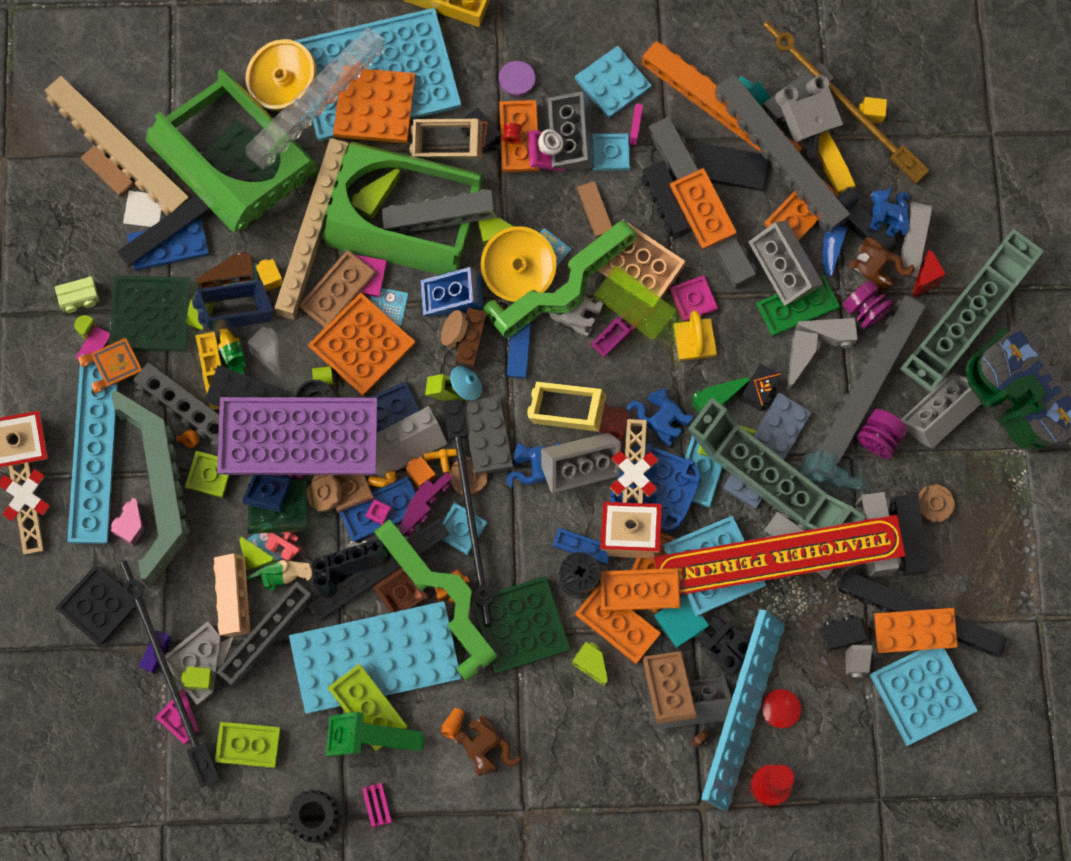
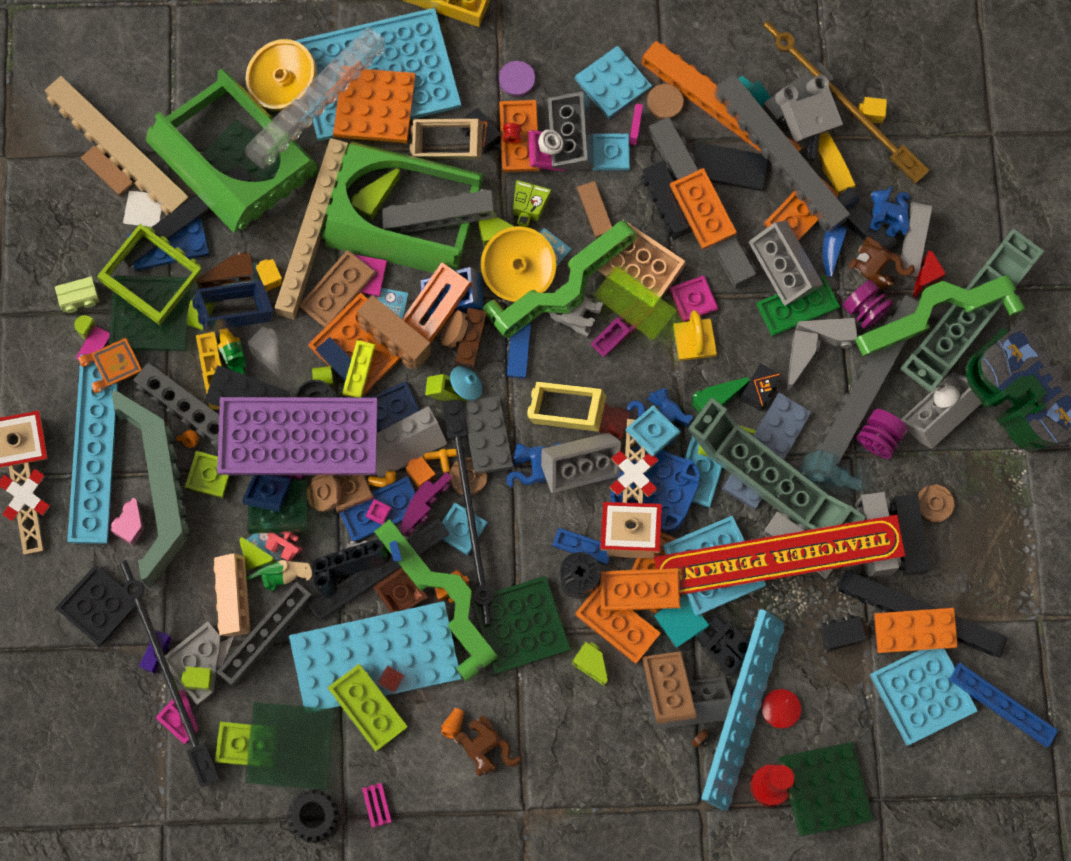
green piece [326,712,426,757] -> none
light grey slope [845,645,872,678] -> none
none -> lime window [97,224,202,325]
none -> clear green plate [245,702,333,790]
none -> dark blue tile [316,337,369,381]
none -> neon yellow tile [342,340,376,398]
none -> medium nougat brick [357,295,431,371]
none -> clear red brick [377,665,405,693]
none -> blue tile [389,541,402,563]
none -> piece [402,262,472,344]
none -> lime torso [513,180,551,227]
none -> medium azure tile [625,405,680,457]
none -> medium nougat tile [647,84,684,120]
none -> dark green plate [779,742,874,837]
none -> bright green beam [855,275,1025,357]
none -> white brick [934,382,960,408]
none -> blue tile [948,663,1058,748]

